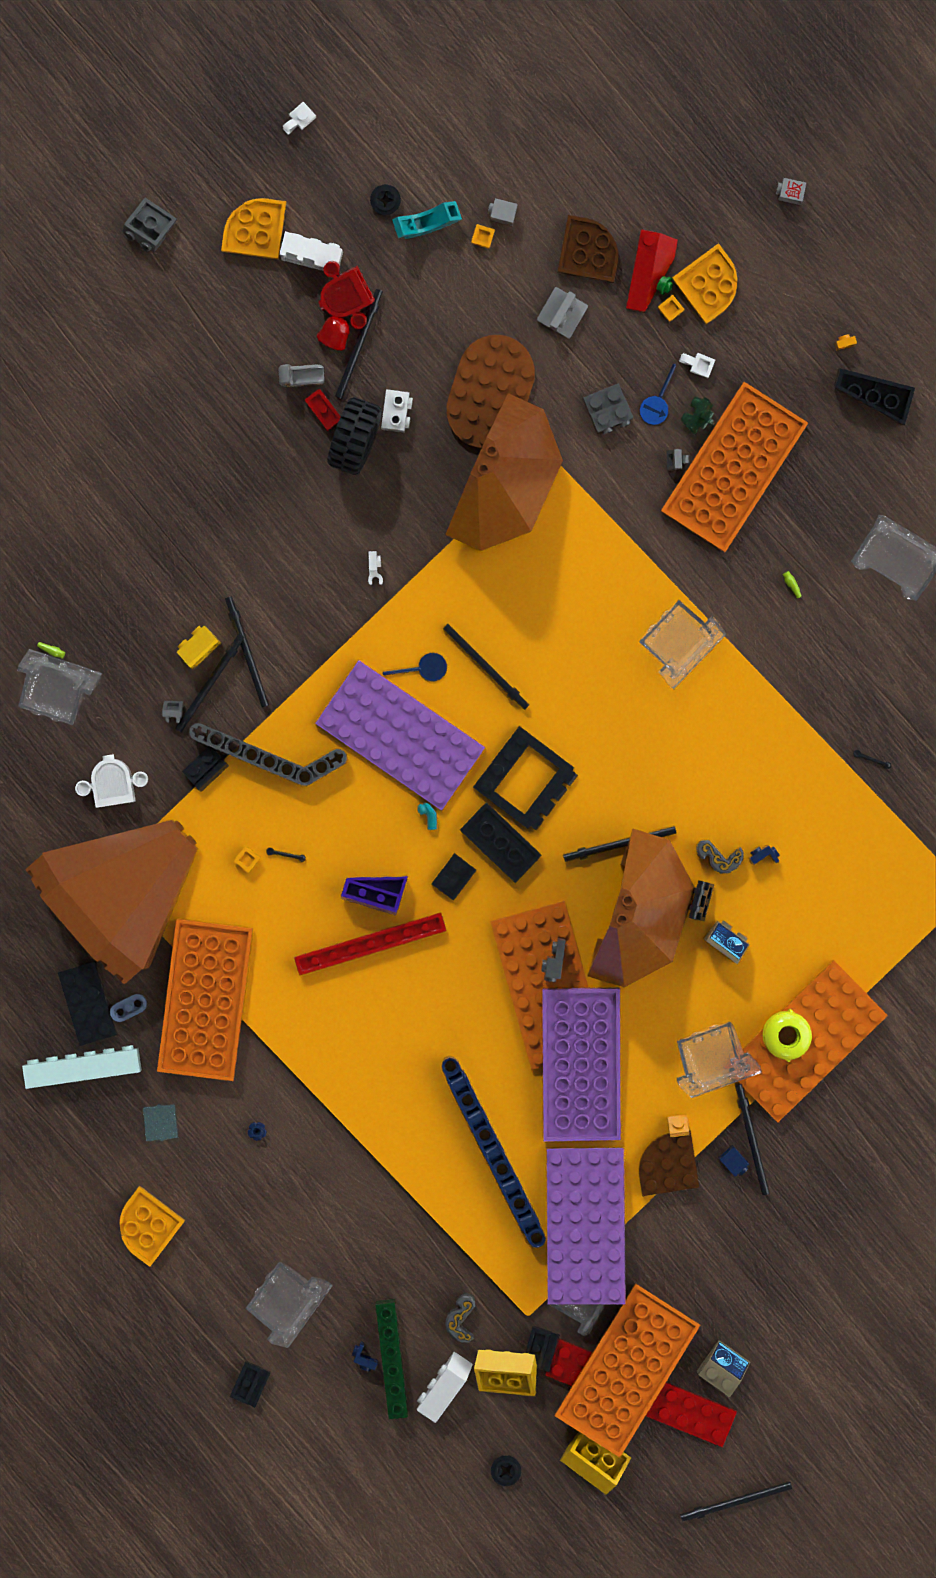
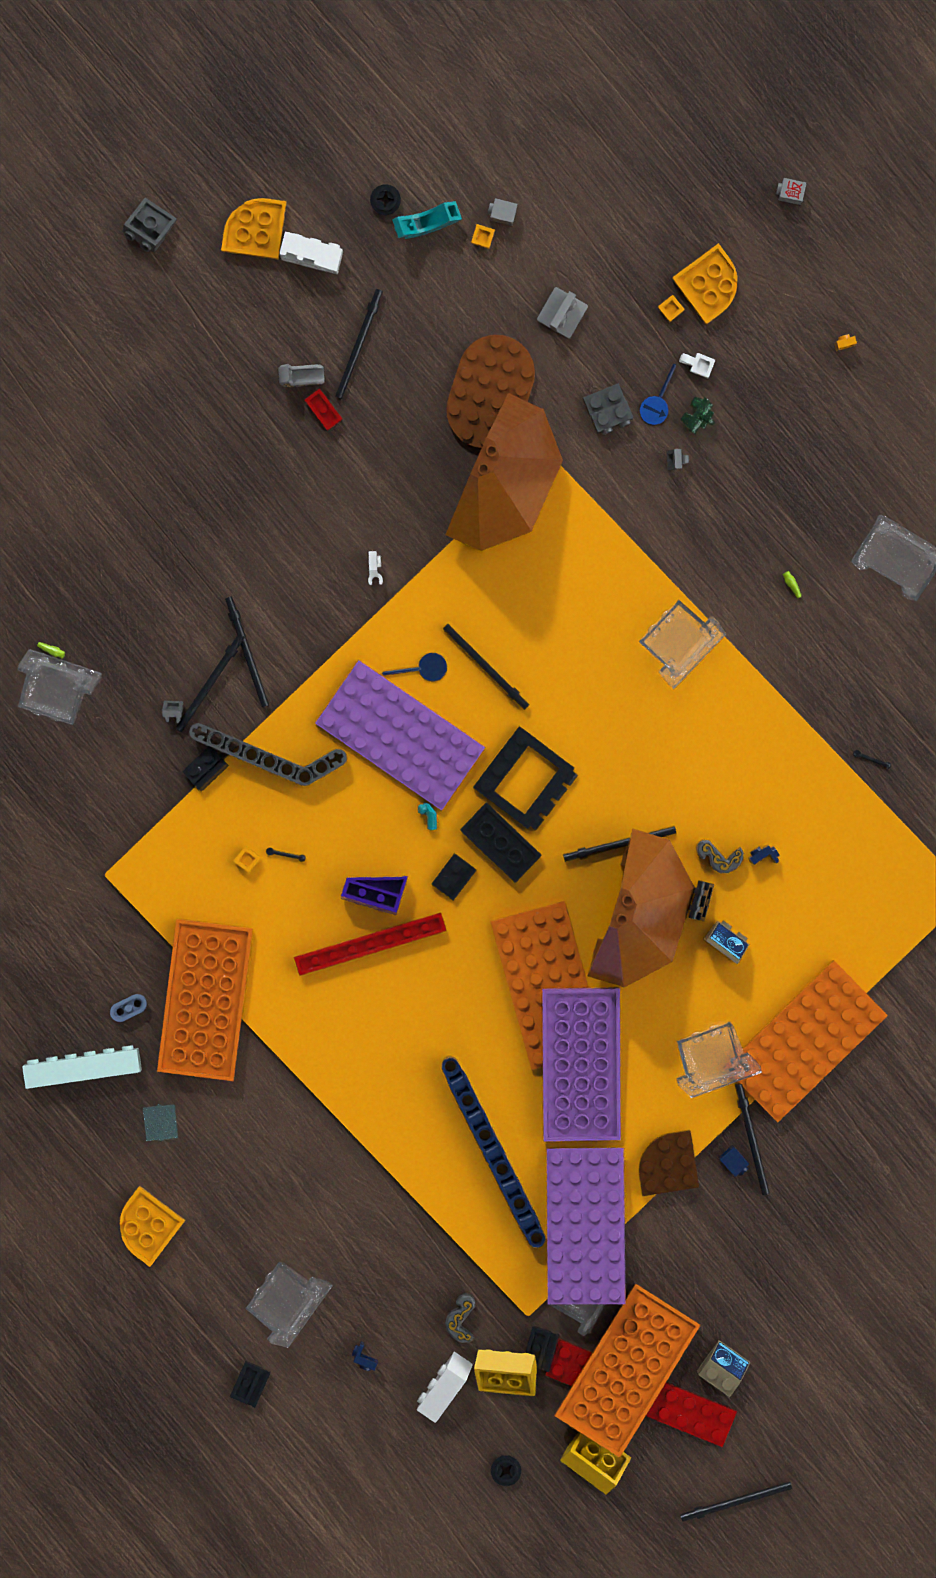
dark orange piece [26,820,198,984] -> none
black plate [58,962,117,1046] -> none
white piece [75,754,148,808] -> none
yellow slope [177,626,221,669] -> none
dark blue plate [248,1122,267,1141] -> none
white plate [283,102,316,134] -> none
red hair [316,316,350,351] -> none
red piece [318,261,375,329] -> none
black tyre [327,397,382,475] -> none
dark green brick [375,1299,408,1419] -> none
white brick [381,389,413,433] -> none
dark grey plate [541,938,566,982] -> none
reddish brown plate [557,215,618,283] -> none
red wedge [626,229,678,312] -> none
green plate [656,276,673,295] -> none
orange plate [661,382,808,552] -> none
light orange plate [667,1114,689,1137] -> none
neon yellow piece [762,1009,812,1062] -> none
black wedge [834,368,915,425] -> none

